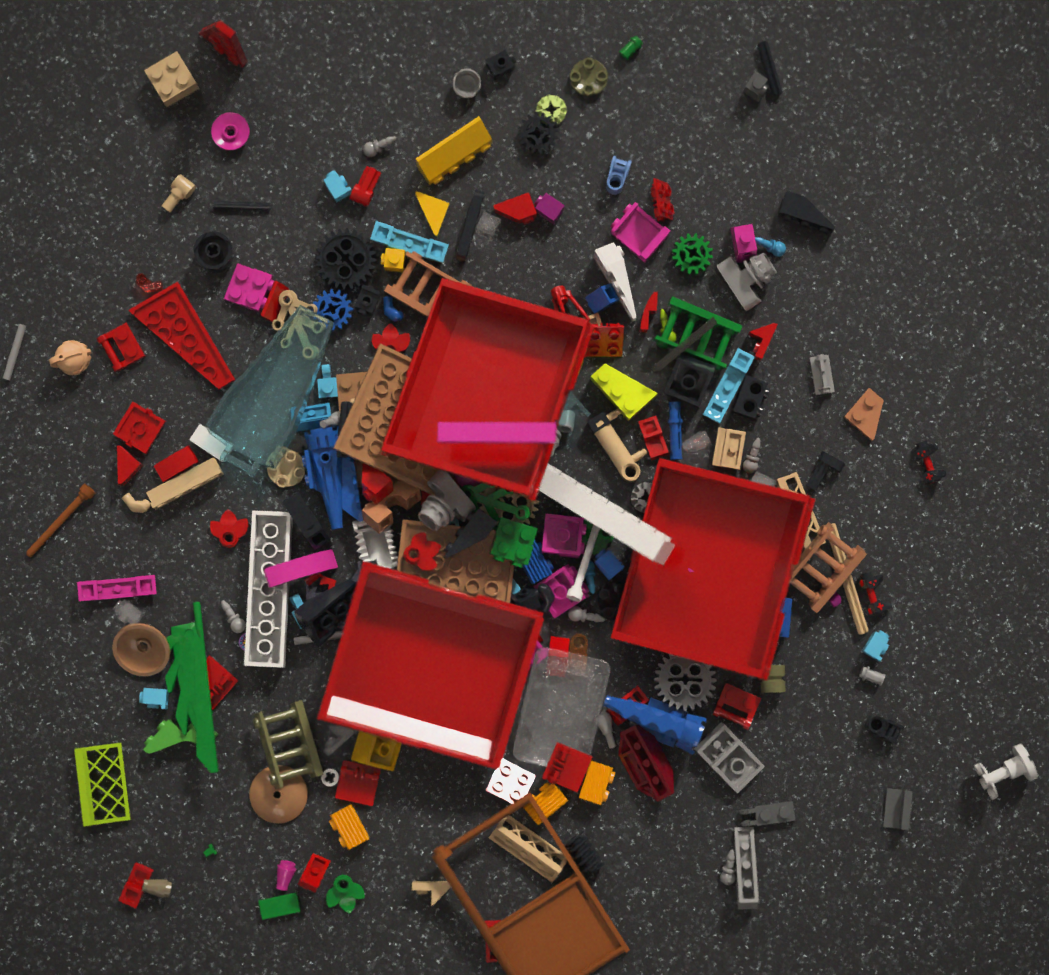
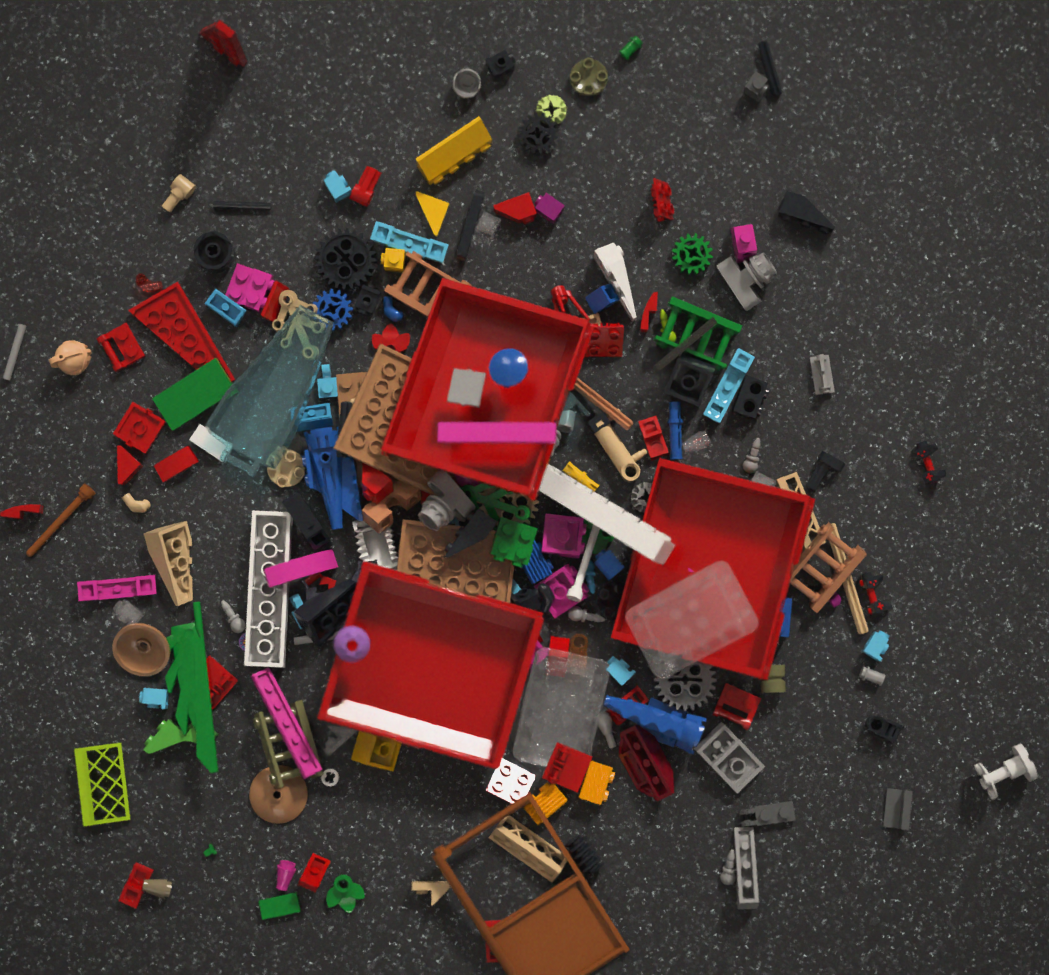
tan brick [144,51,199,107] -> none
tan fence [146,457,224,510] -> none
red plate [210,509,248,548] -> none
dark pink dish [211,112,249,150] -> none
light grey piece [320,411,340,428] -> none
light orange brick [329,804,370,850] -> none
red hinge [335,760,381,806] -> none
light grey bar [363,136,396,157] -> none
red plate [403,532,441,570] -> none
neon yellow wedge [590,364,658,421] -> none
medium blue piece [606,156,632,195] -> none
dark pink panel [610,202,670,262] -> none
tan plate [712,427,746,470] -> none
red slope [747,323,778,361] -> none
dark azure bar [755,237,786,257] -> none
nougat wing [844,388,884,441] -> none
none -> red slope [0,504,44,519]
none -> tan wedge [144,521,193,606]
none -> green tile [152,358,237,431]
none -> dark azure slope [204,288,247,327]
none -> dark pink tile [251,667,322,779]
none -> medium lavender piece [334,626,370,662]
none -> light grey piece [447,368,486,407]
none -> blue dish [489,349,528,388]
none -> yellow pin [562,461,599,494]
none -> nougat axle [574,378,633,430]
none -> medium azure brick [605,656,635,686]
none -> clear wedge [625,561,759,679]

